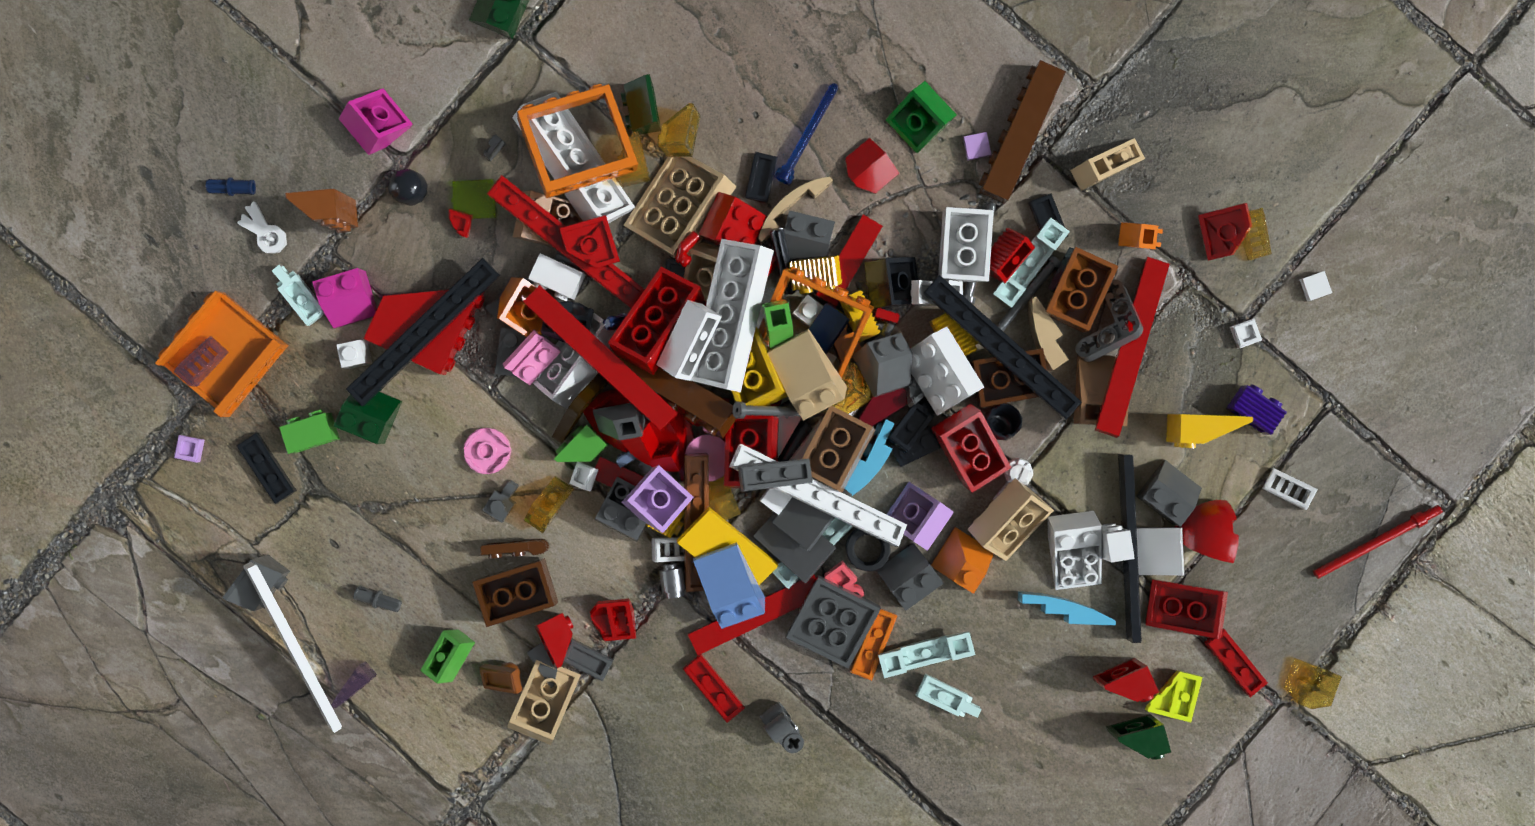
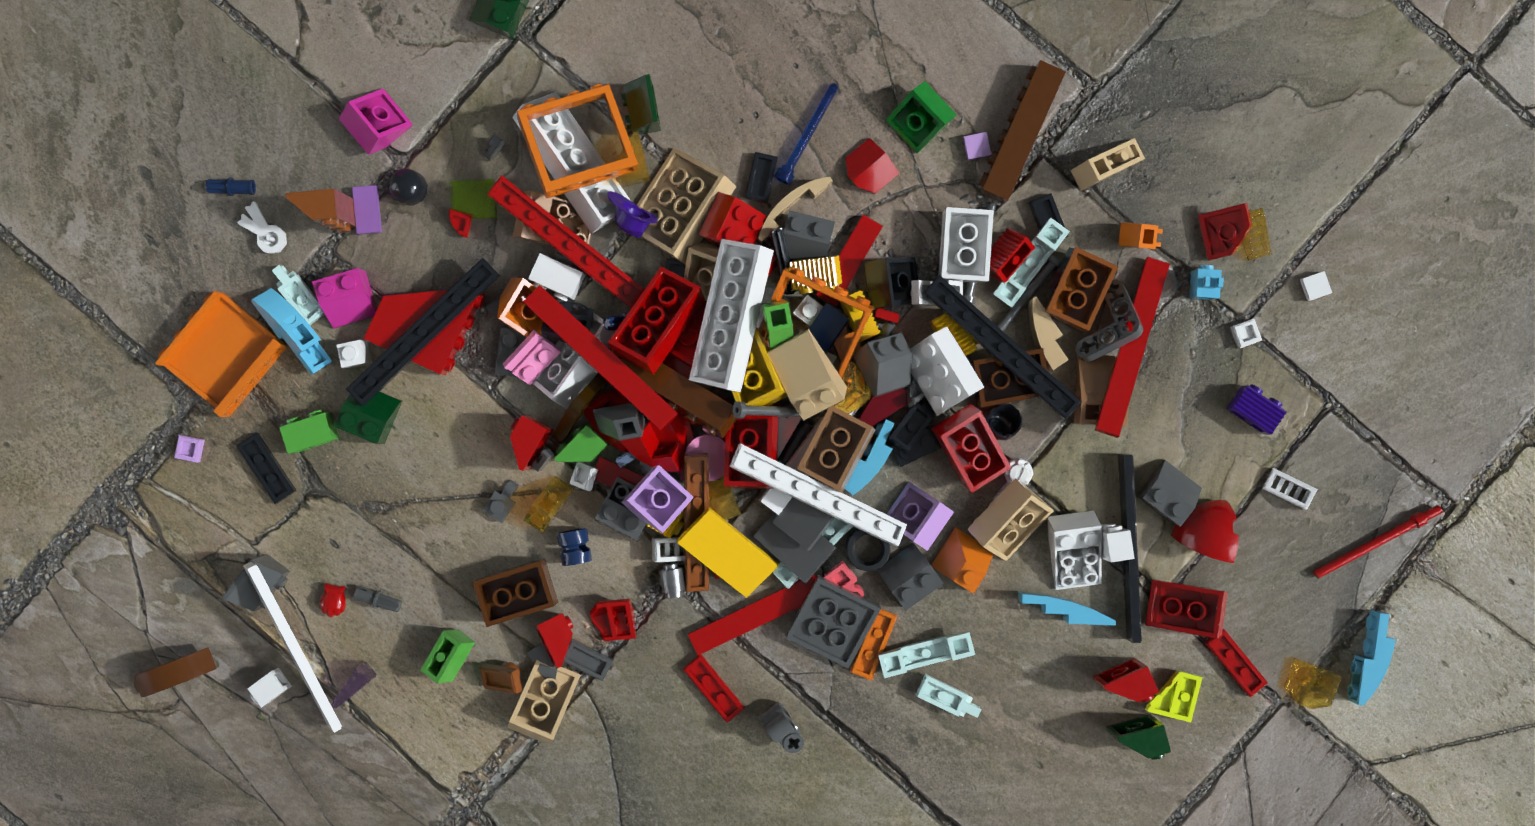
slope [174,336,229,387] -> none
bright pink tile [464,428,511,474] -> none
reddish brown hinge [480,539,549,559] -> none
red plate [559,215,620,268] -> none
white brick [656,300,722,381] -> none
clear yellow slope [658,103,700,157] -> none
red arm [675,231,700,267] -> none
medium blue slope [693,543,765,629] -> none
dark grey tile [738,459,813,492] -> none
white tile [1137,528,1184,576] -> none
yellow slope [1166,414,1253,448] -> none
none -> reddish brown arch [133,647,217,697]
none -> white brick [248,668,292,708]
none -> medium azure slope [251,288,332,375]
none -> red animal [319,583,346,618]
none -> medium lavender tile [352,185,382,235]
none -> red slope [510,415,554,471]
none -> dark grey tile [532,448,557,472]
none -> dark blue wheel [557,528,592,566]
none -> dark purple piece [607,191,658,237]
none -> medium azure brick [1189,265,1224,300]
none -> medium azure slope [1347,610,1396,706]

